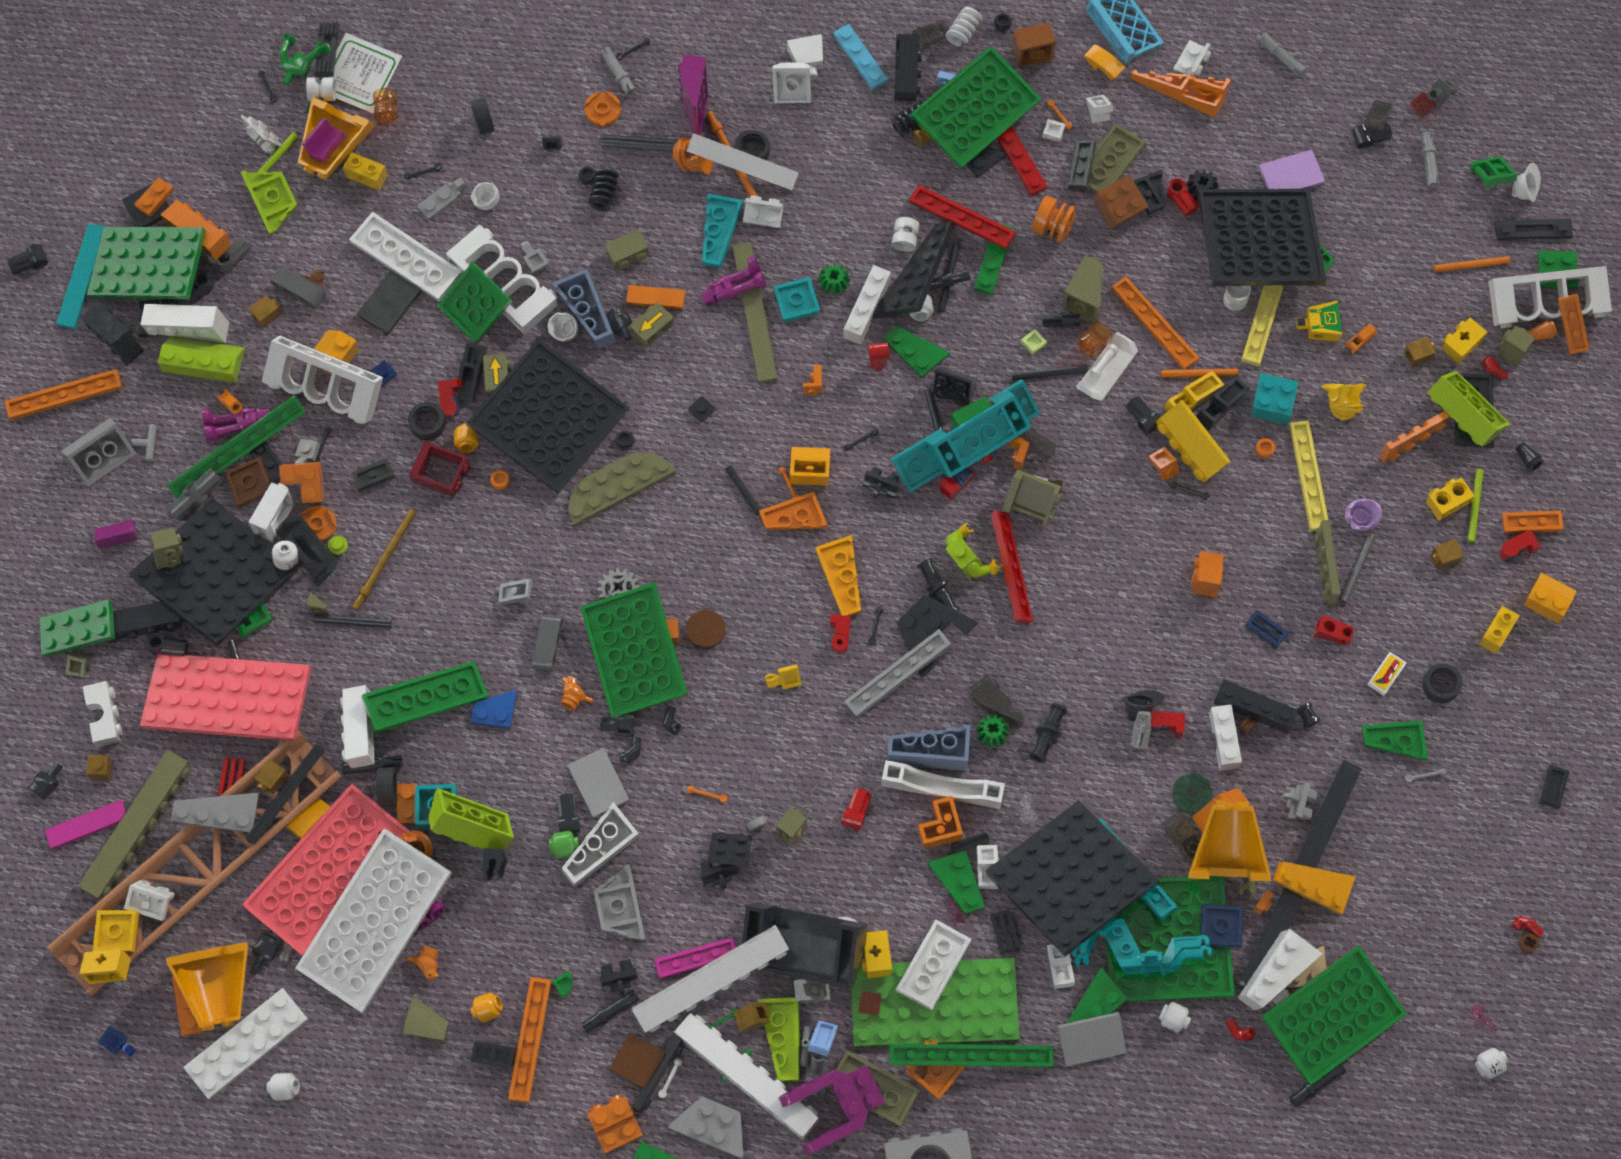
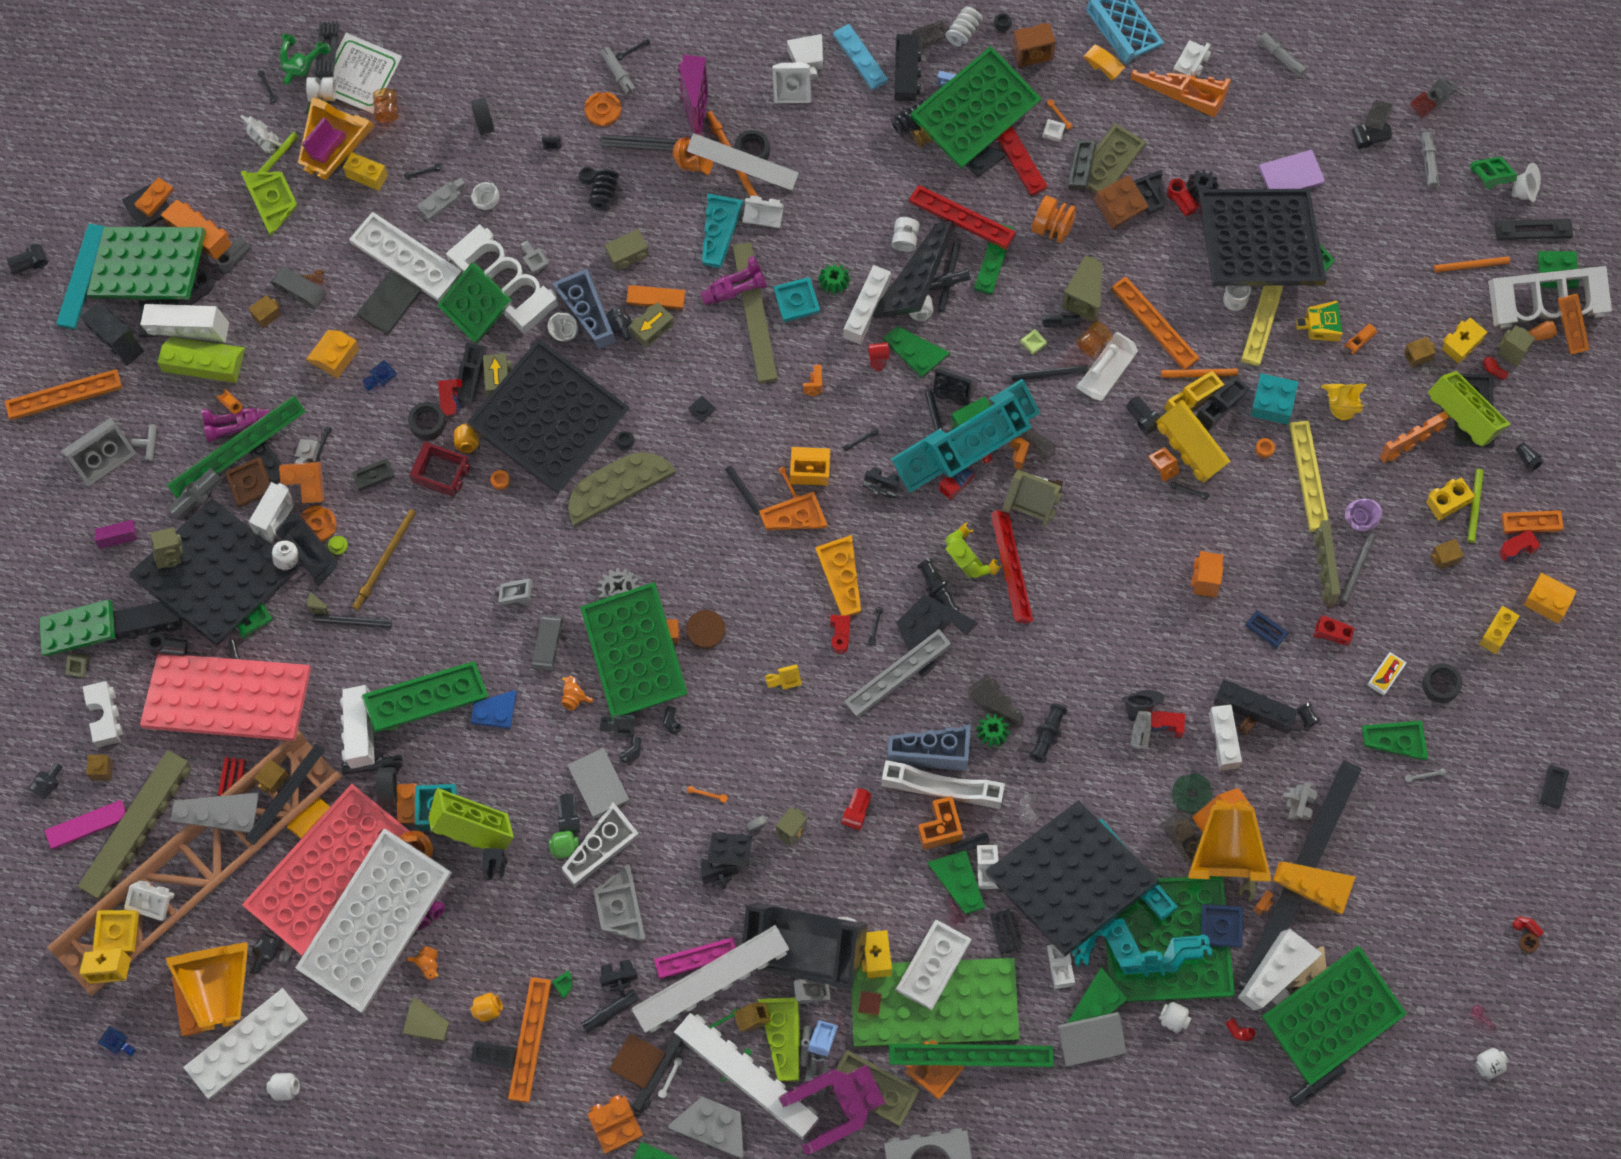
white fence [262,336,383,424] -> none
white slope [1086,95,1113,123] -> none

